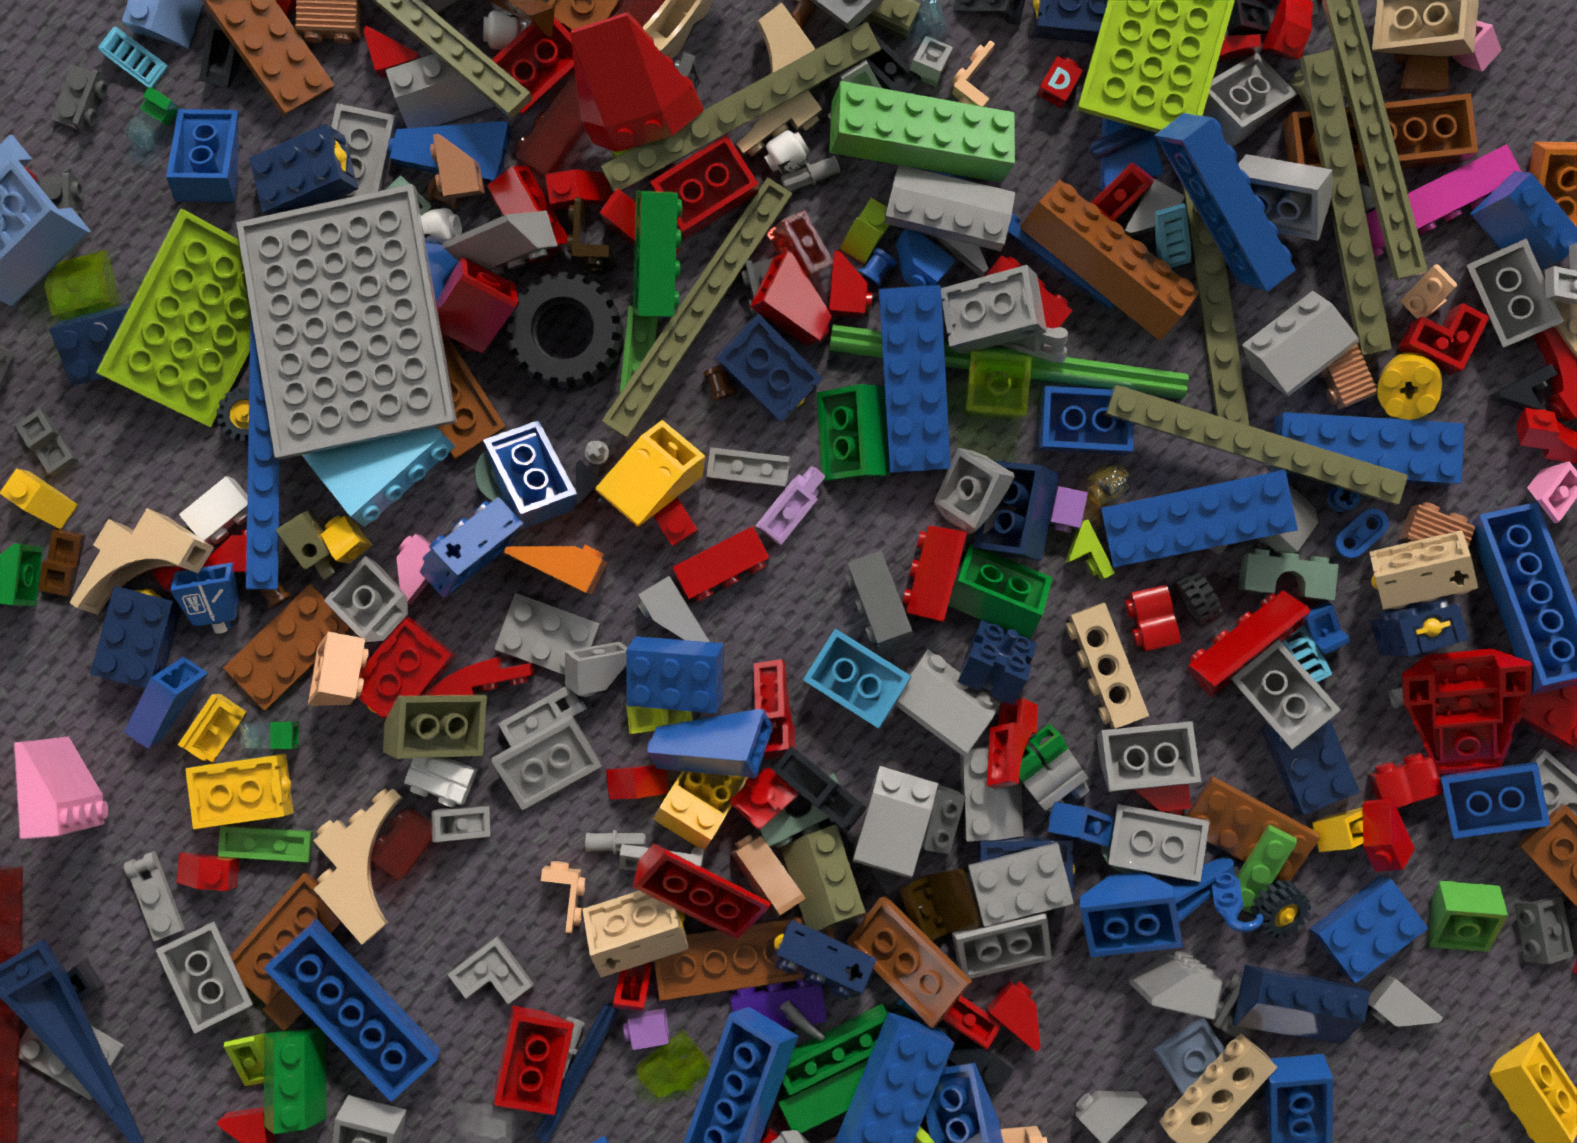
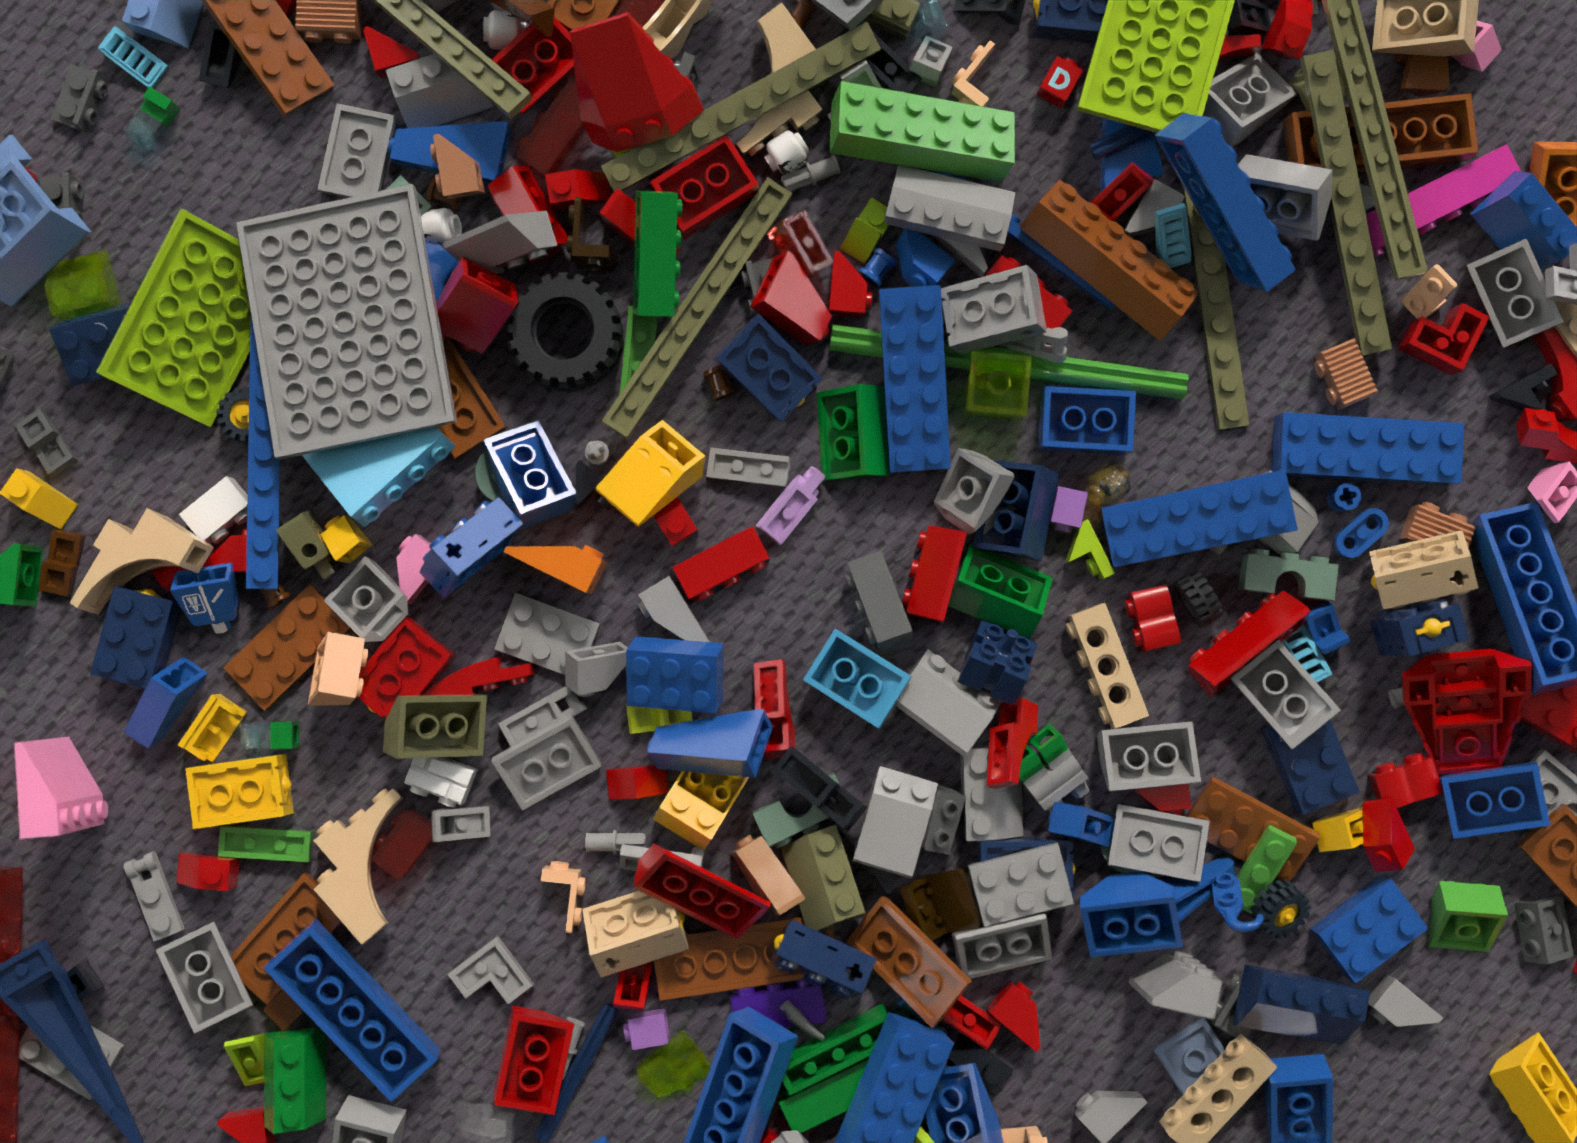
blue slope [166,109,239,202] -> none
dark blue piece [249,124,359,215] -> none
red piece [730,767,799,829] -> none
olive plate [1105,385,1408,505] -> none
light grey slope [1242,291,1359,397] -> none
yellow brick [1377,352,1442,420] -> none

